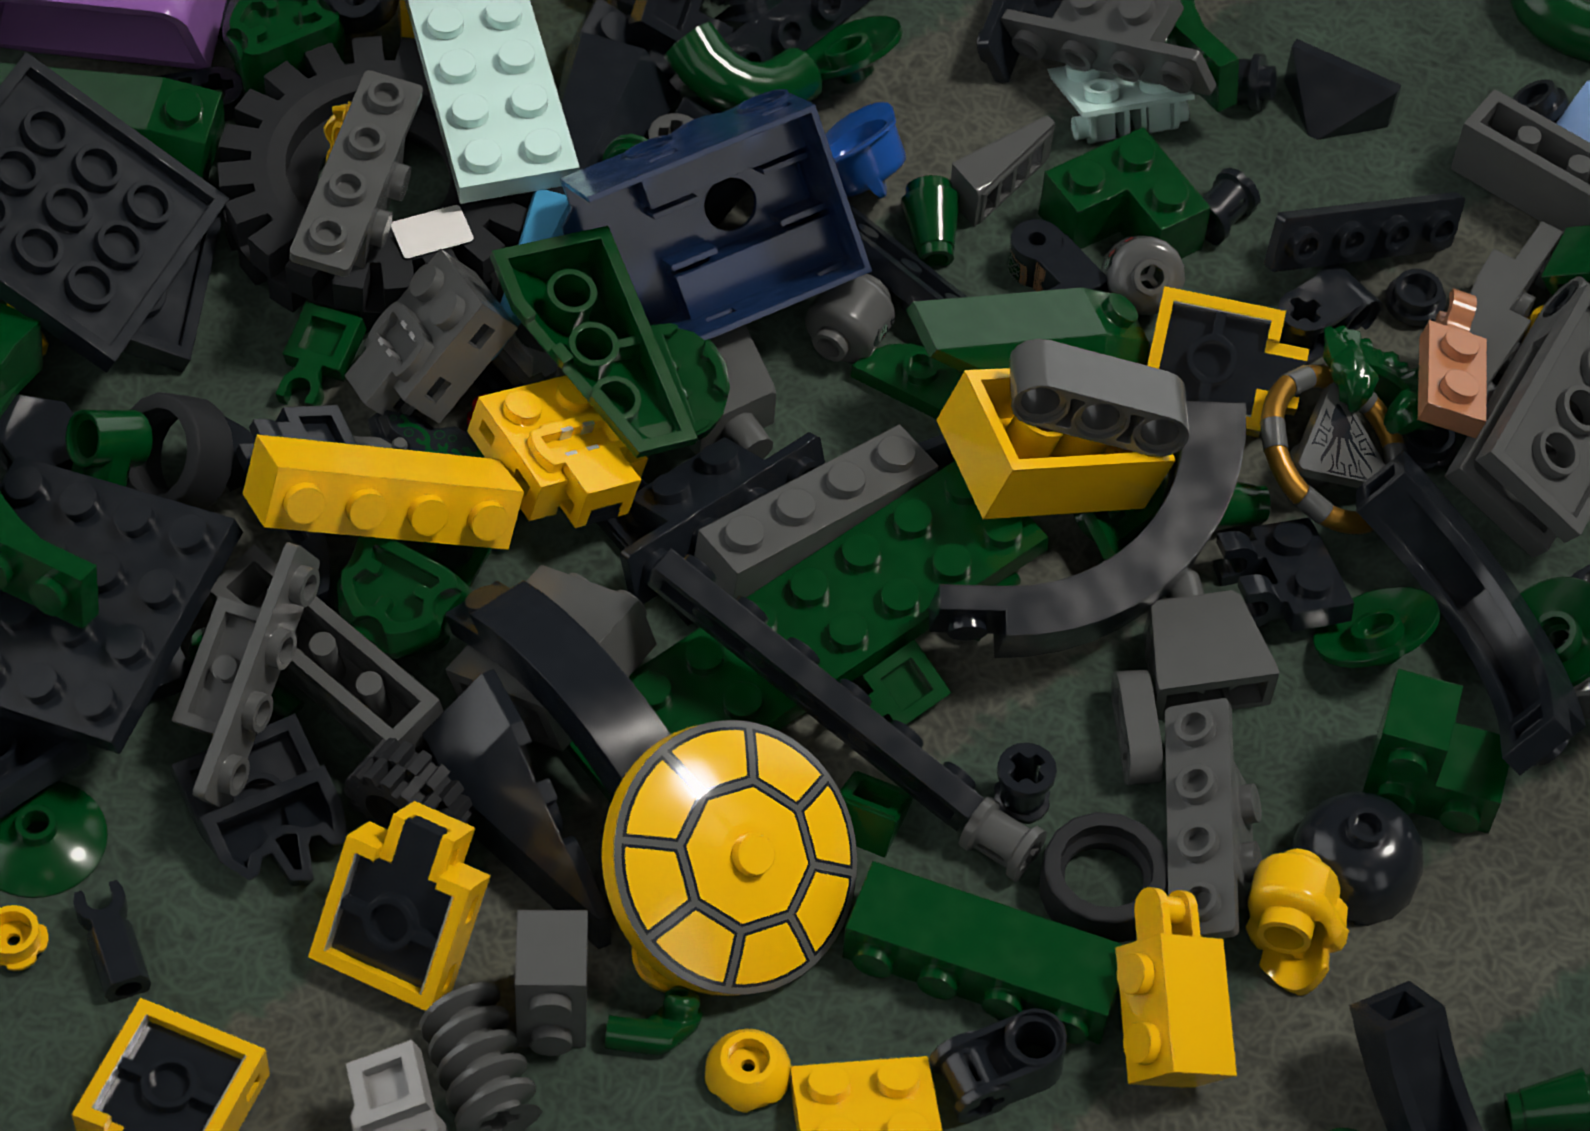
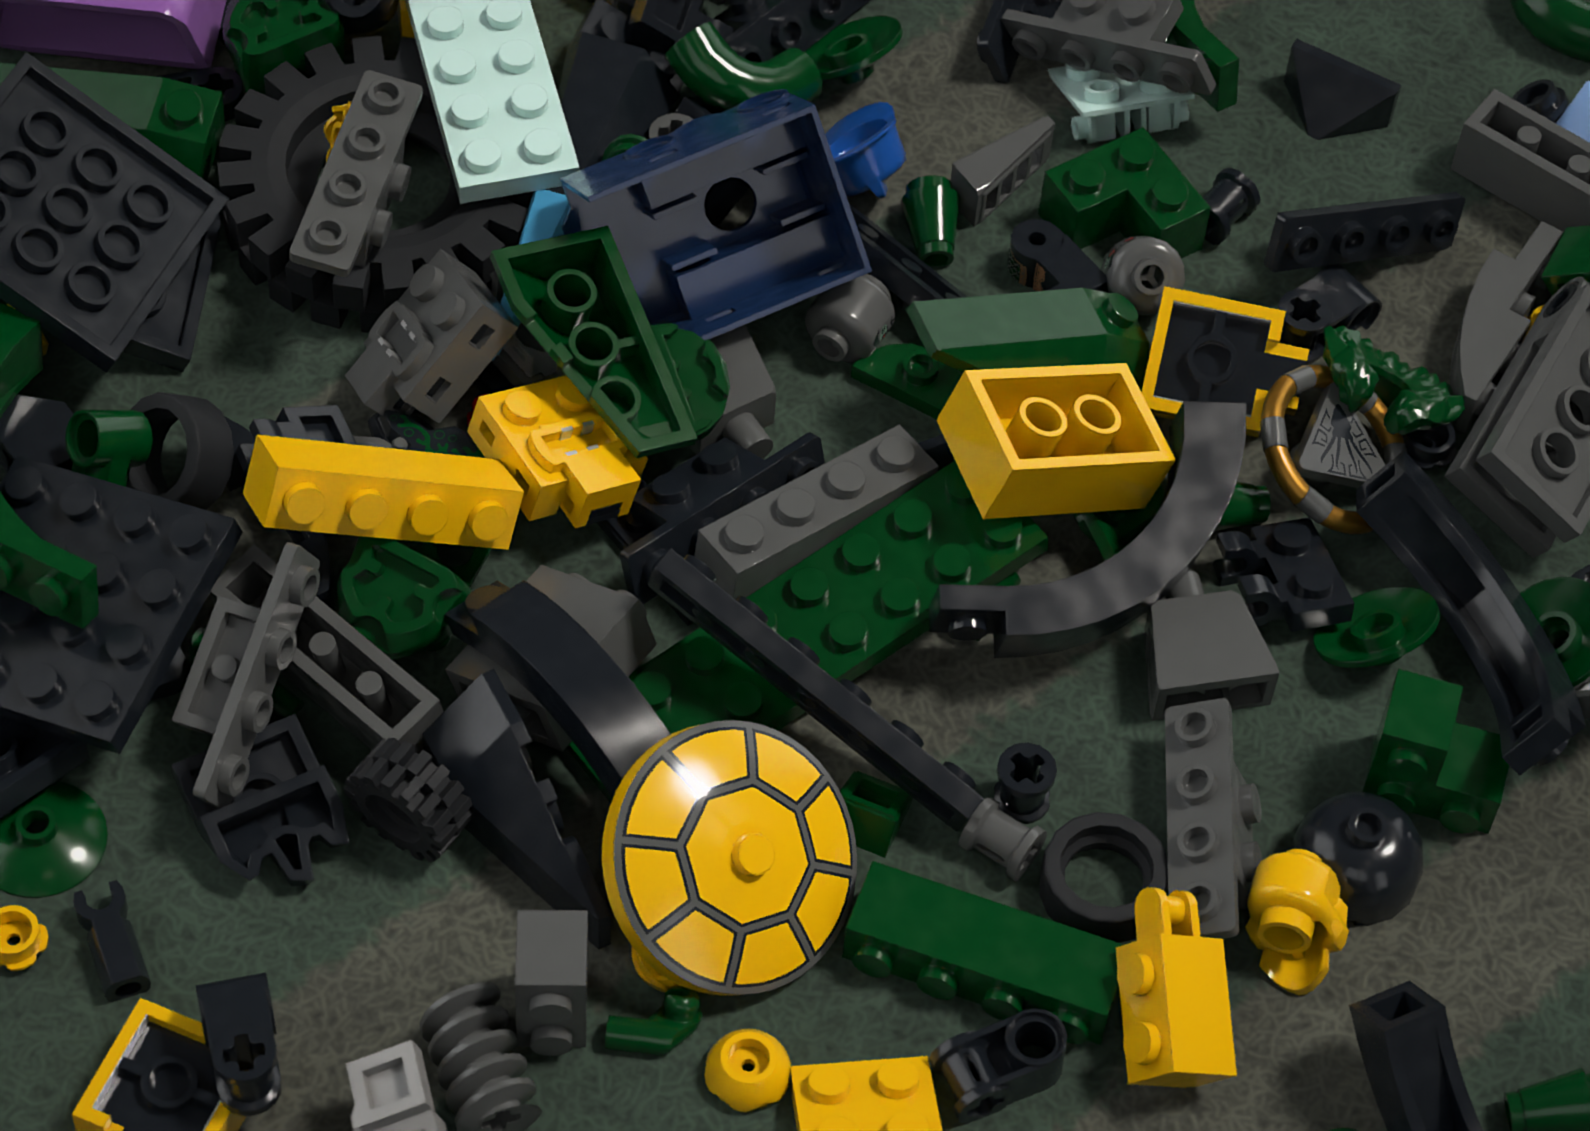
dark green plate [275,302,367,406] -> none
piece [308,801,491,1011] -> none
white sticker [391,205,474,259] -> none
dark green plate [857,639,951,724] -> none
dark grey beam [1009,339,1189,457] -> none
dark grey beam [1111,670,1163,785] -> none
black plate [1237,53,1277,112] -> none
black plate [1385,269,1446,326] -> none
nougat plate [1417,288,1487,439] -> none
none -> black piece [195,972,282,1116]

